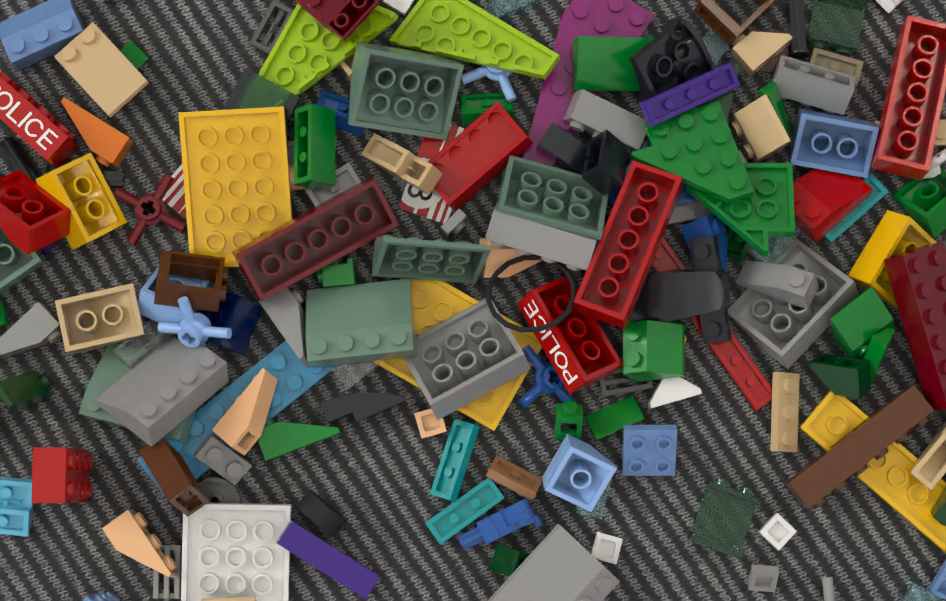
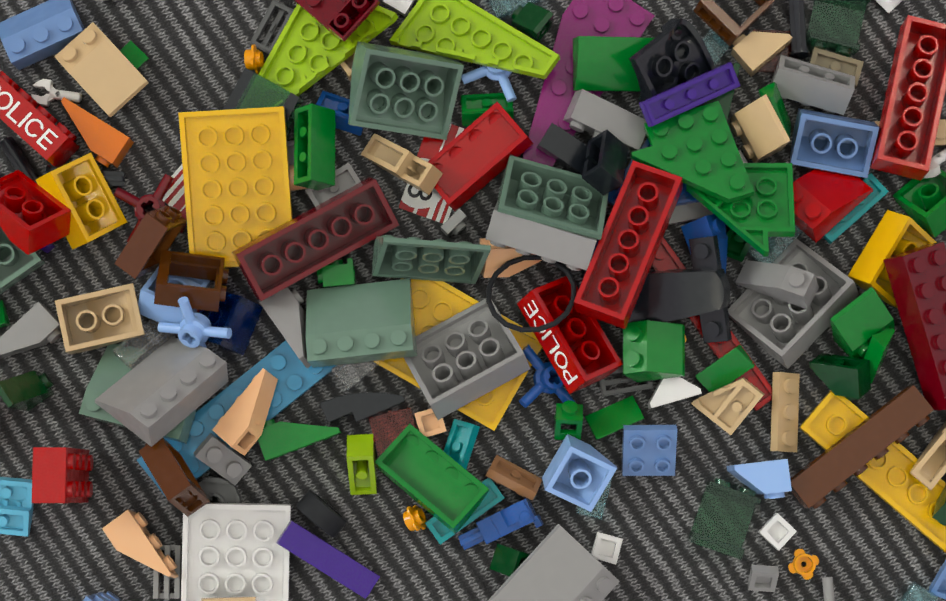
none -> white bar [31,79,82,107]
none -> reddish brown window [114,205,187,279]
none -> light orange plate [244,44,264,74]
none -> lime slope [346,434,377,495]
none -> clear red piece [369,407,416,458]
none -> green slope [375,424,489,534]
none -> light orange plate [403,505,426,531]
none -> dark green slope [511,2,554,42]
none -> tan wing [691,377,764,435]
none -> green slope [695,345,755,392]
none -> light blue slope [727,459,792,499]
none -> light orange plate [788,549,819,580]

